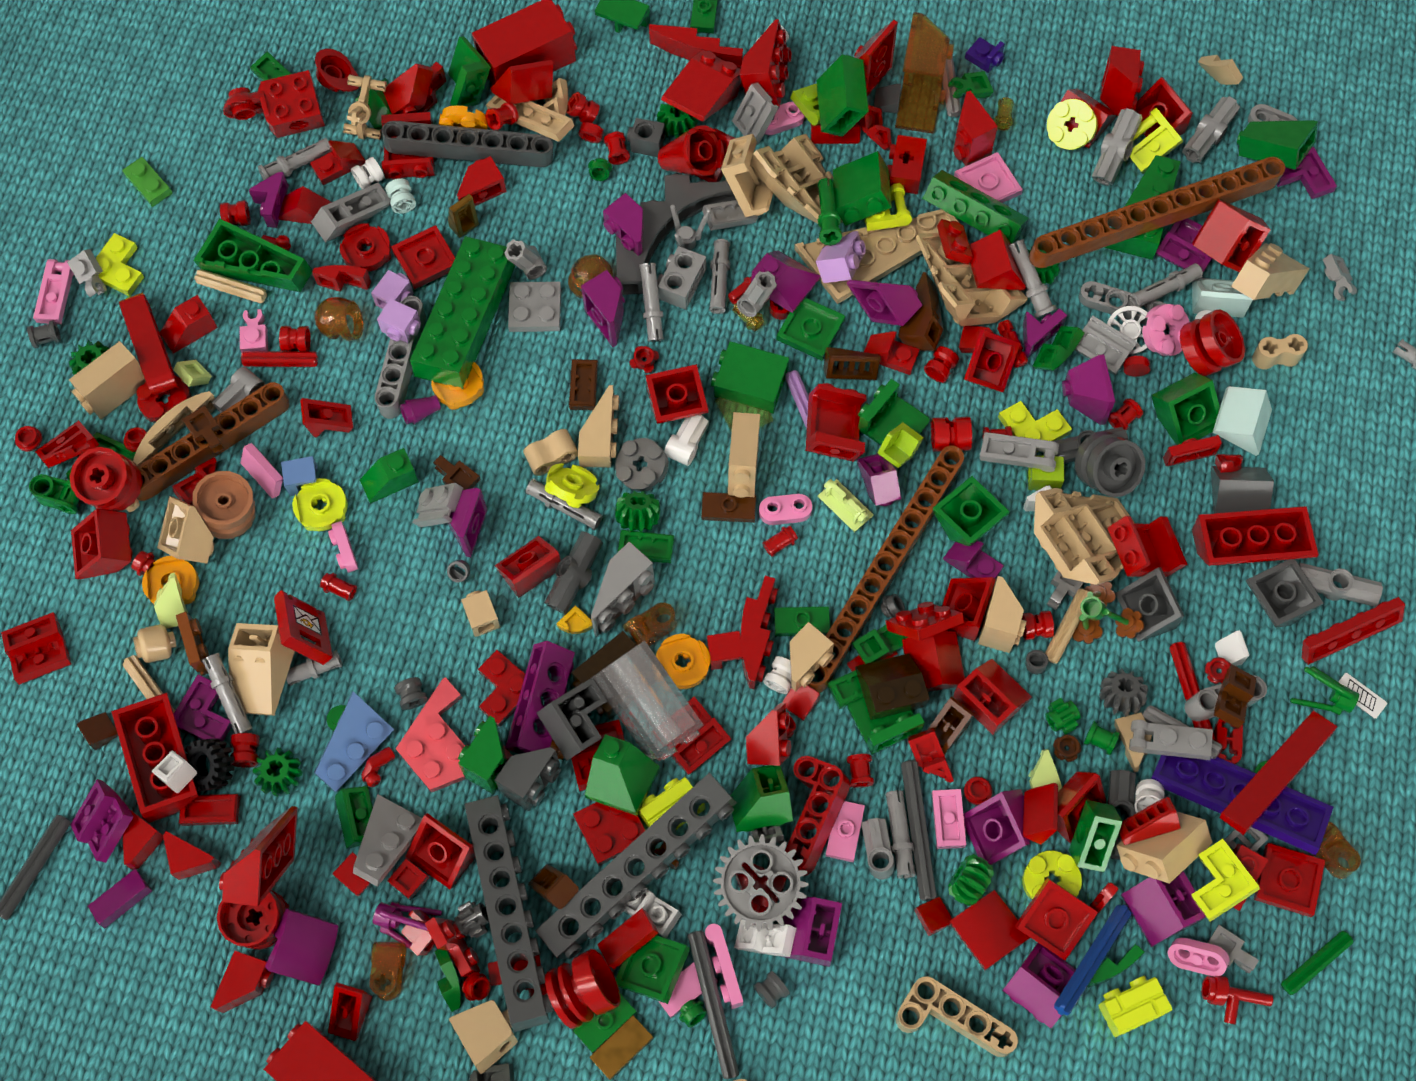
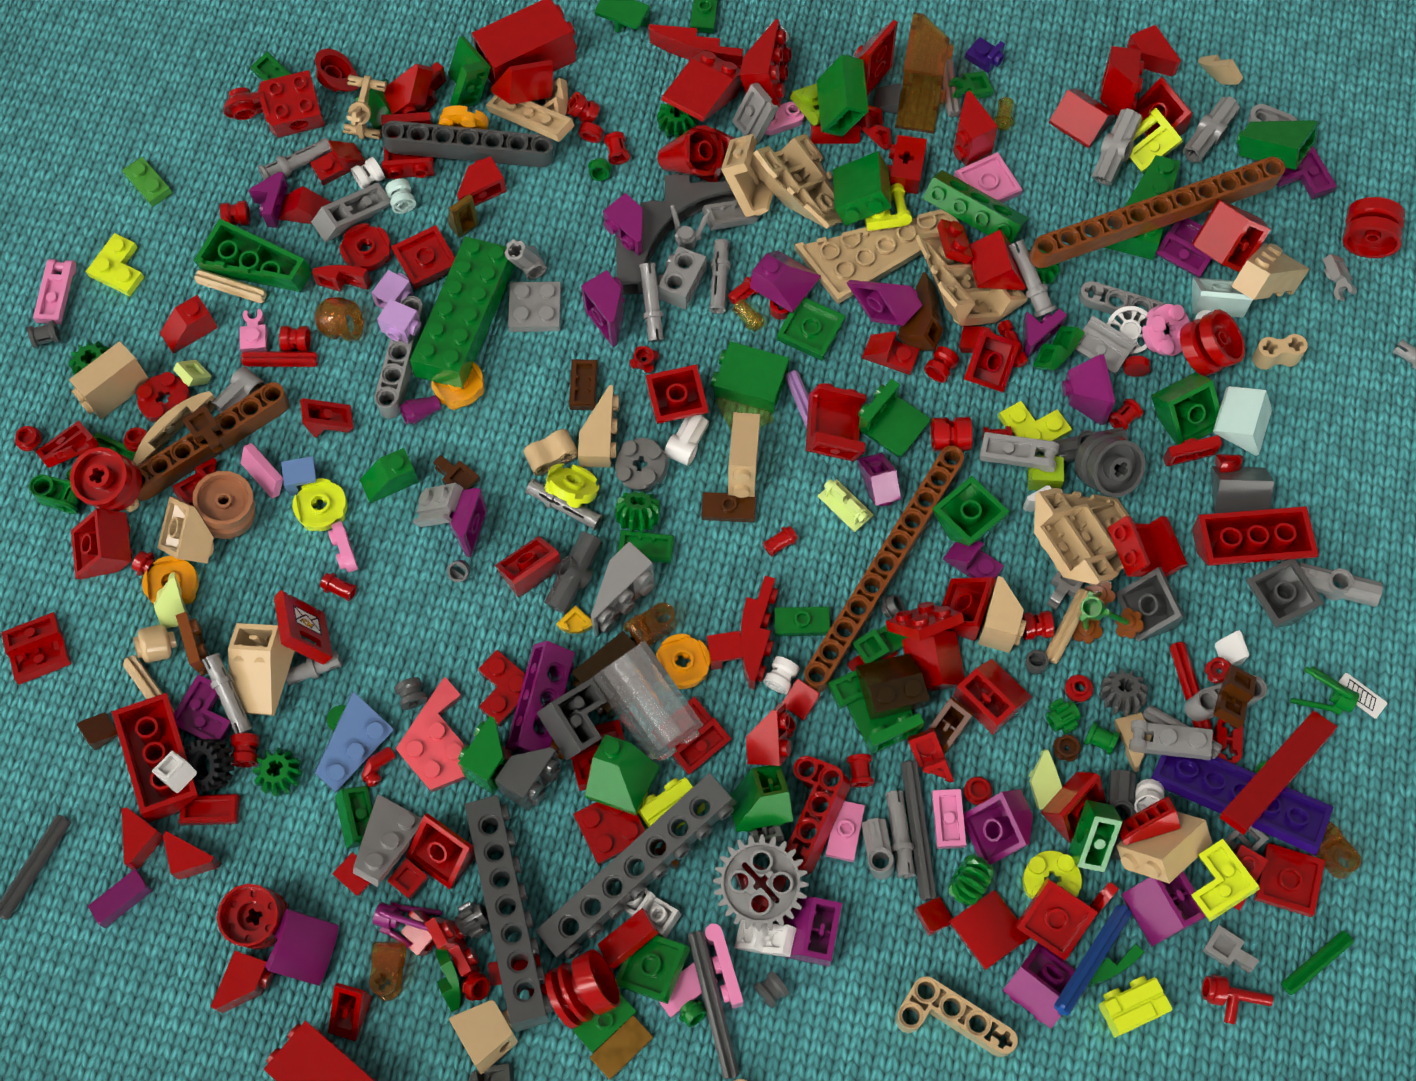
light grey plate [67,249,107,297] -> none
magenta slope [70,779,133,863] -> none
red beam [119,292,179,396] -> none
red slope [219,806,297,907] -> none
red arm [261,235,291,251] -> none
tan brick [461,590,501,637] -> none
red bush [485,102,518,130] -> none
reddish brown slope [528,864,579,909] -> none
clear orange helmet [568,254,613,299] -> none
dark grey brick [627,118,665,157] -> none
light grey piece [737,271,777,317] -> none
bright pink plate [759,494,812,525] -> none
tan slope [790,622,834,691] -> none
lavender slope [816,231,866,283] -> none
green pin [817,178,842,246] -> none
reddish brown slope [823,347,880,380] -> none
lime panel [877,422,924,468] -> none
red slope [1023,783,1058,845] -> none
neon yellow plate [1047,99,1098,150] -> none
light grey pin [1129,263,1203,308] -> none
bright pink plate [1168,938,1230,977] -> none
red plate [1301,597,1405,665] -> none
none -> red plate [1065,675,1093,703]
none -> red slope [1127,24,1181,77]
none -> red wheel [1343,197,1405,258]

